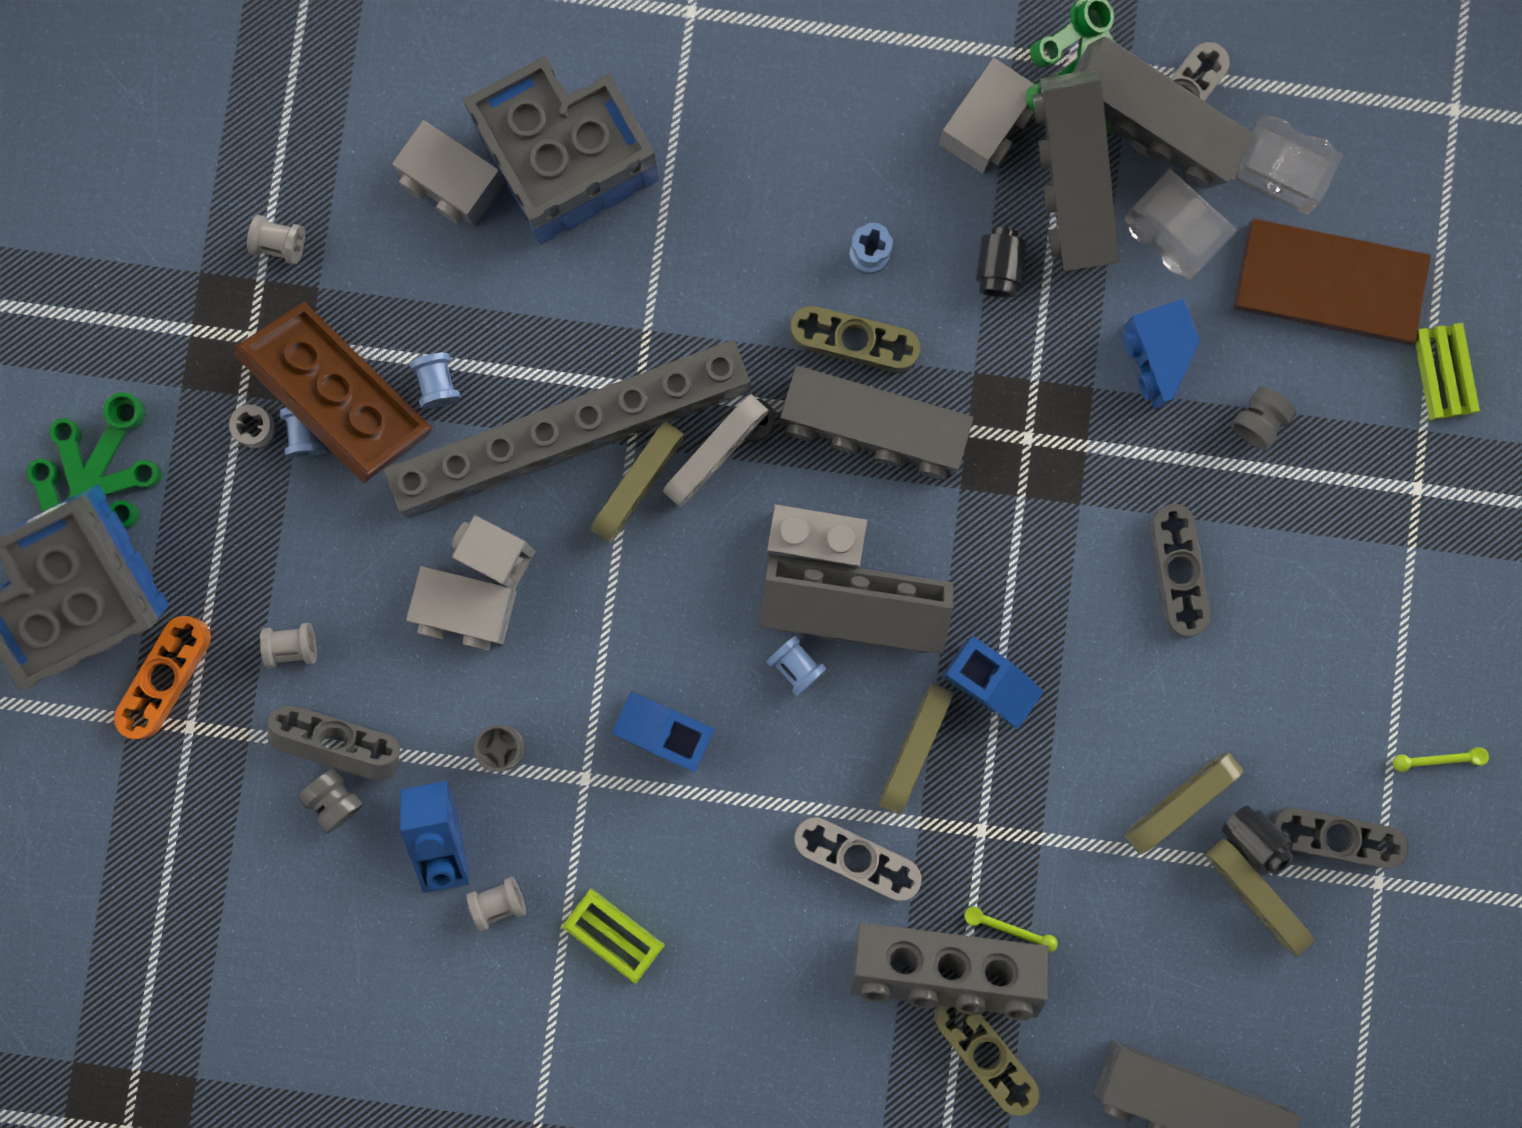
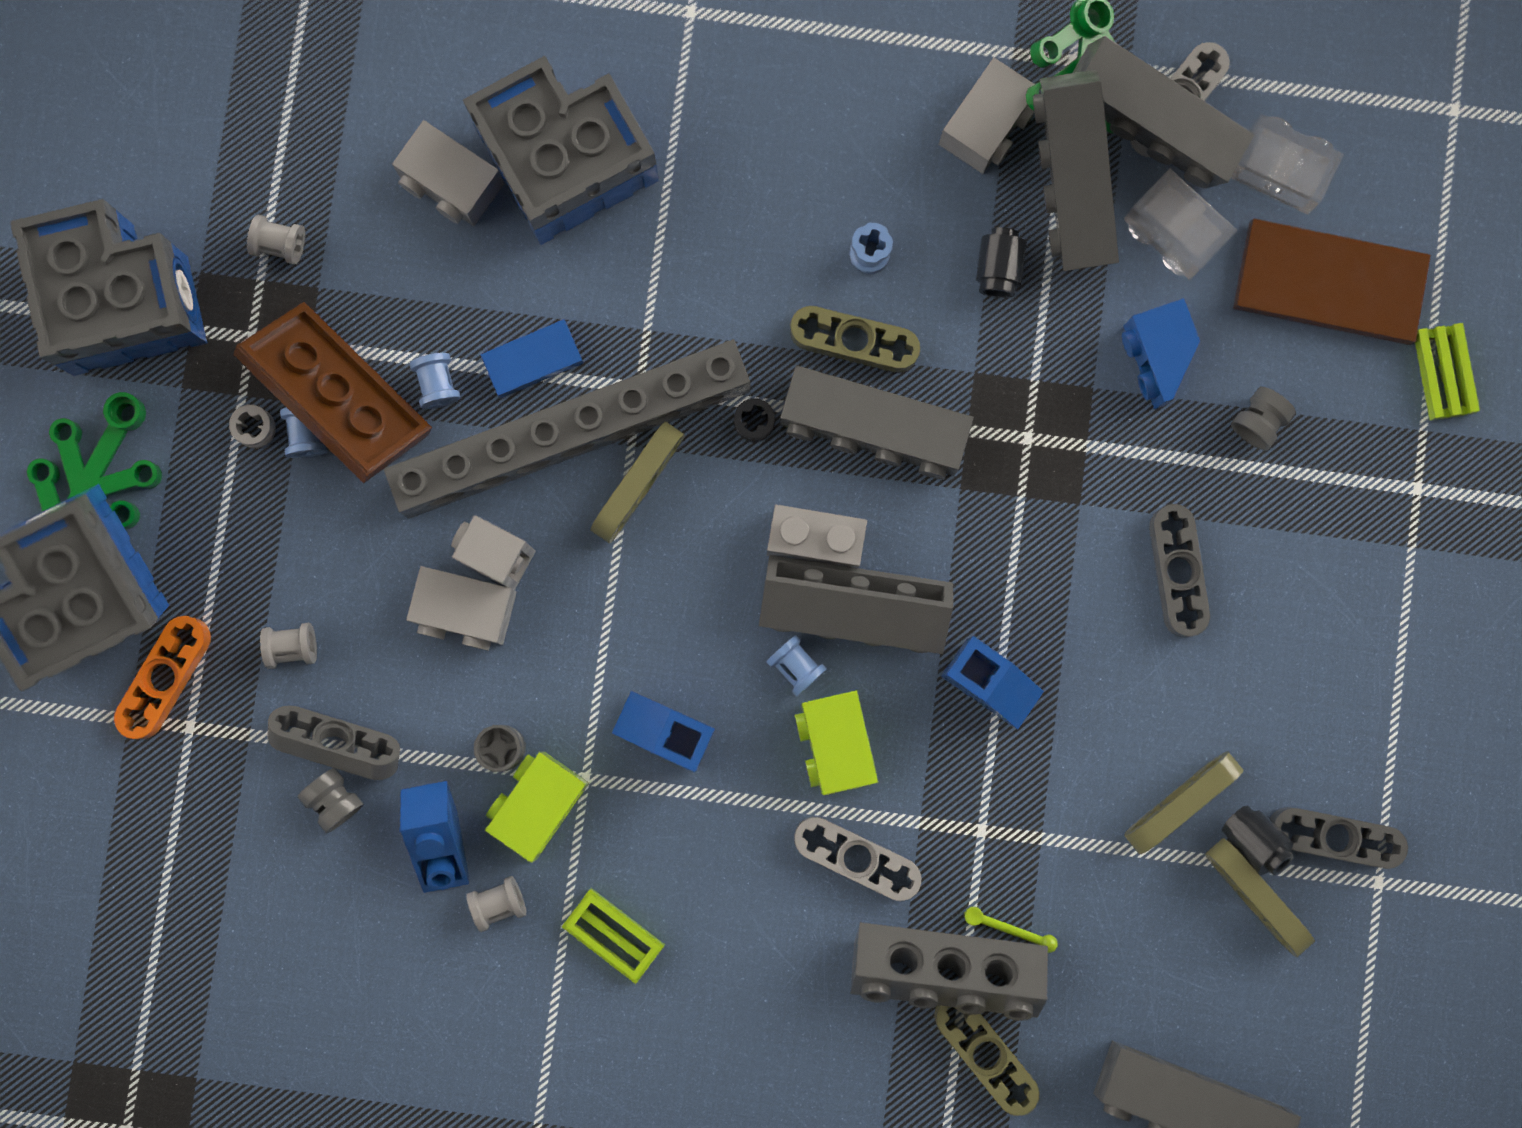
light grey beam [663,394,769,508] -> none
olive beam [878,682,953,815] -> none
lime hinge [1392,747,1489,773] -> none
none -> dark grey piece [10,199,207,376]
none -> blue tile [480,319,583,398]
none -> lime brick [485,752,590,863]
none -> lime brick [794,690,878,795]

